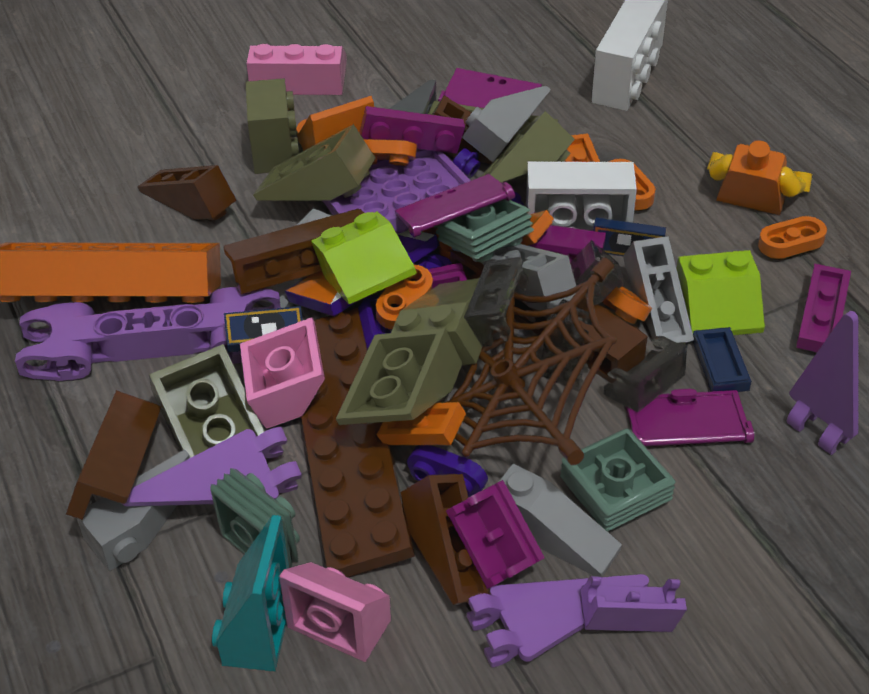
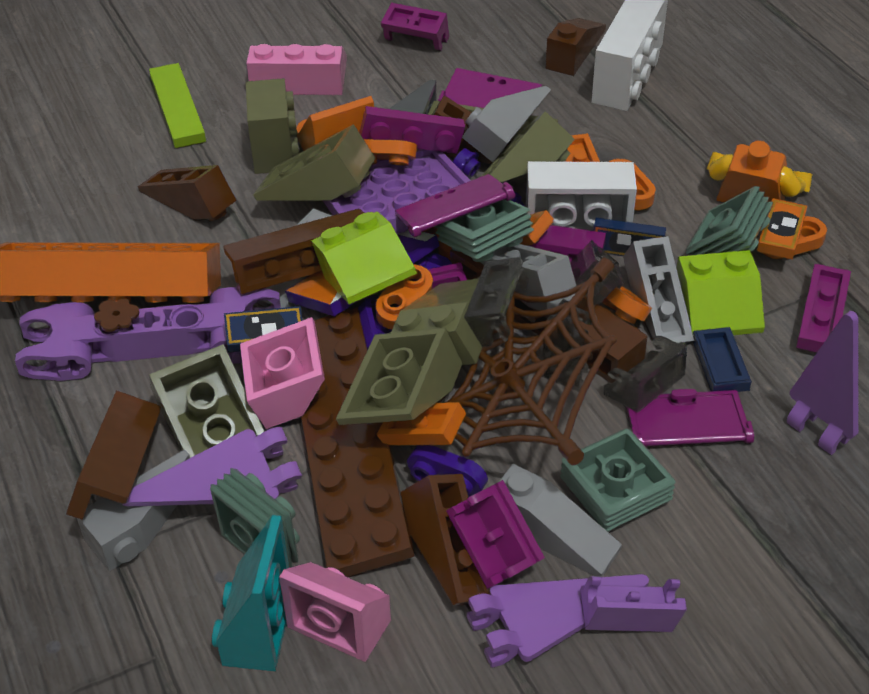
none -> reddish brown plant [94,299,140,332]
none -> lime tile [149,63,206,148]
none -> magenta hinge [381,2,449,51]
none -> reddish brown slope [546,18,606,76]
none -> sand green brick [686,186,773,255]
none -> tile [757,198,808,260]

